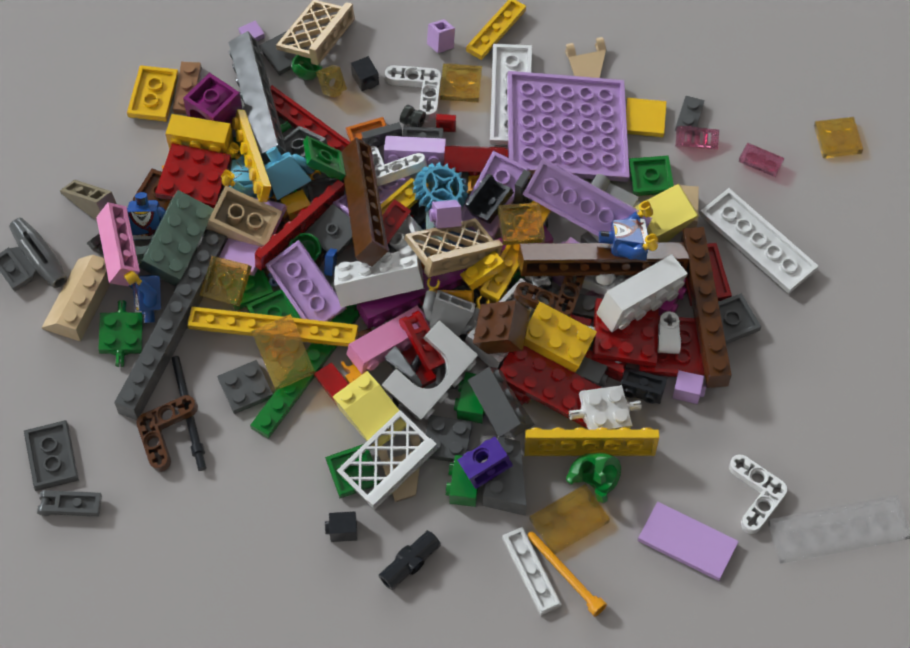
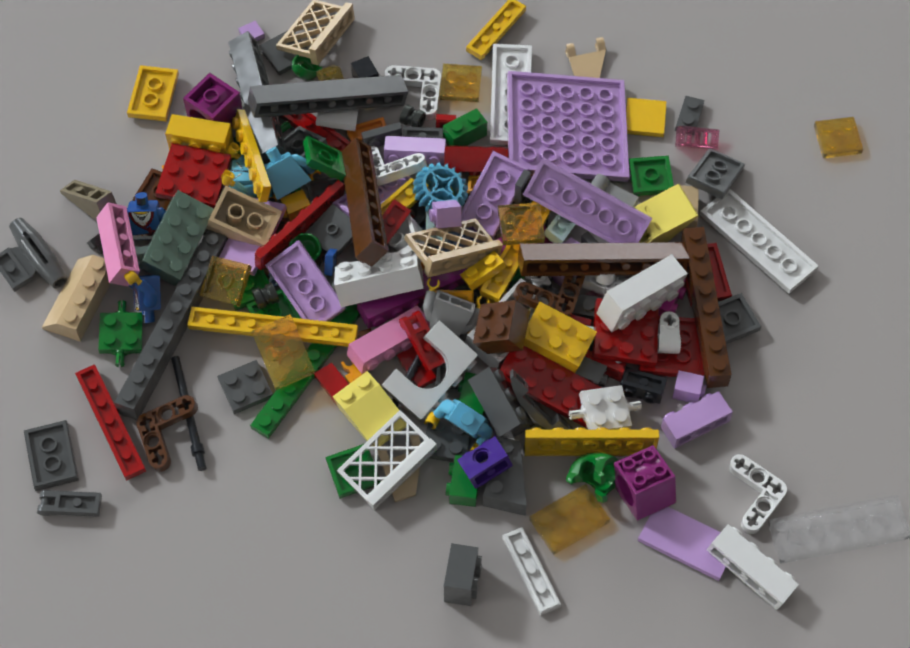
medium nougat plate [173,61,202,114] -> none
black brick [325,511,358,542] -> none
black piece [379,530,441,590] -> none
dark grey slope [385,346,422,387] -> none
lavender brick [427,19,455,53] -> none
black bracket [465,173,514,224] -> none
light orange piece [527,532,607,617] -> none
torso [599,200,658,261] -> none
clear pink plate [738,143,784,177] -> none
none -> red plate [75,364,146,481]
none -> dark grey brick [248,75,408,118]
none -> pearl dark grey wheel [252,283,279,310]
none -> white tile [316,109,359,131]
none -> medium azure torso [424,399,492,451]
none -> green brick [443,108,488,146]
none -> dark grey brick [444,543,482,606]
none -> dark grey slope [510,369,573,430]
none -> light aqua plate [543,214,576,243]
none -> magenta brick [614,445,676,521]
none -> lavender brick [661,391,733,449]
none -> dark grey tile [685,148,745,199]
none -> white brick [707,524,799,610]

